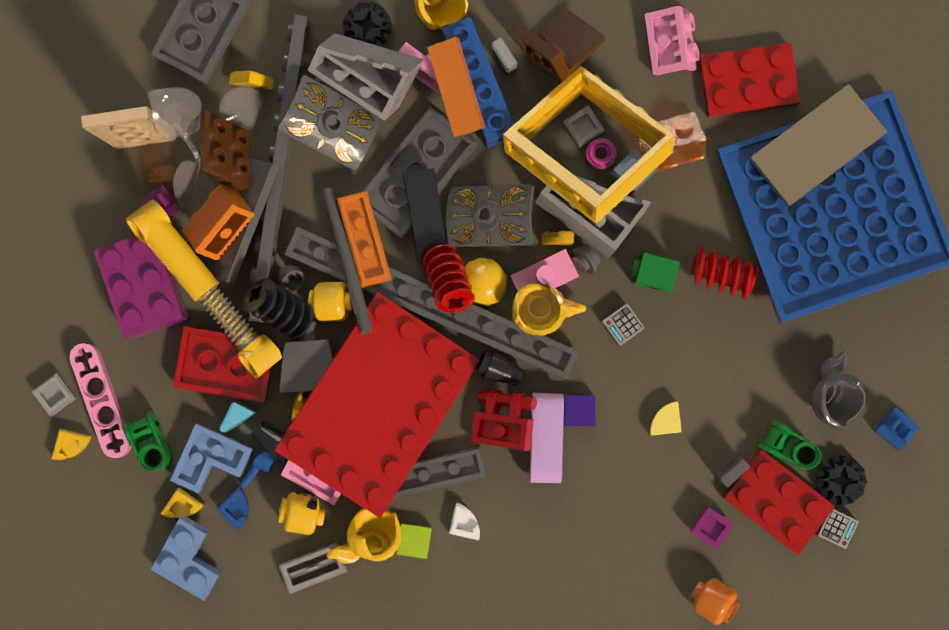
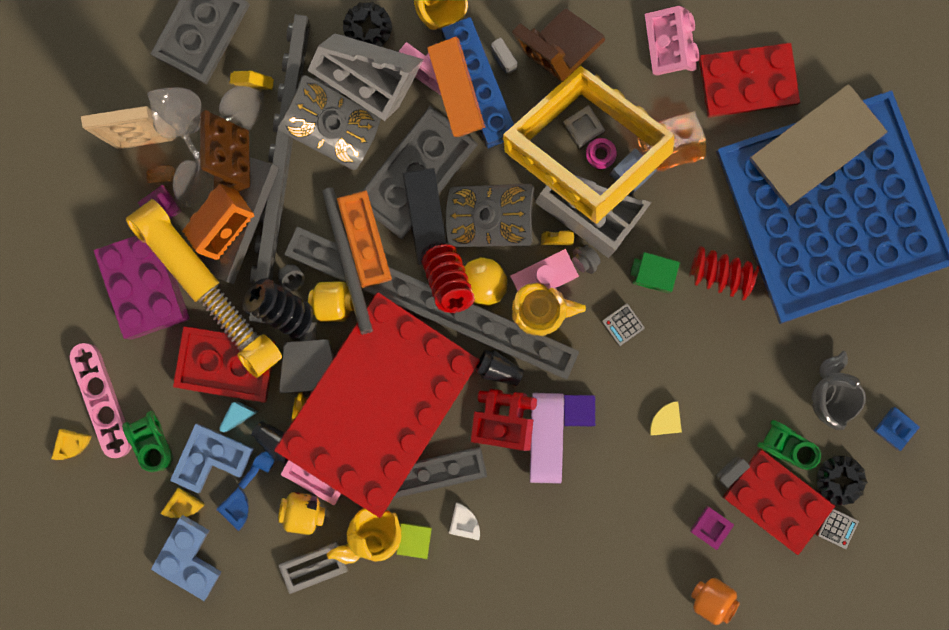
light grey tile [32,373,77,416] -> none

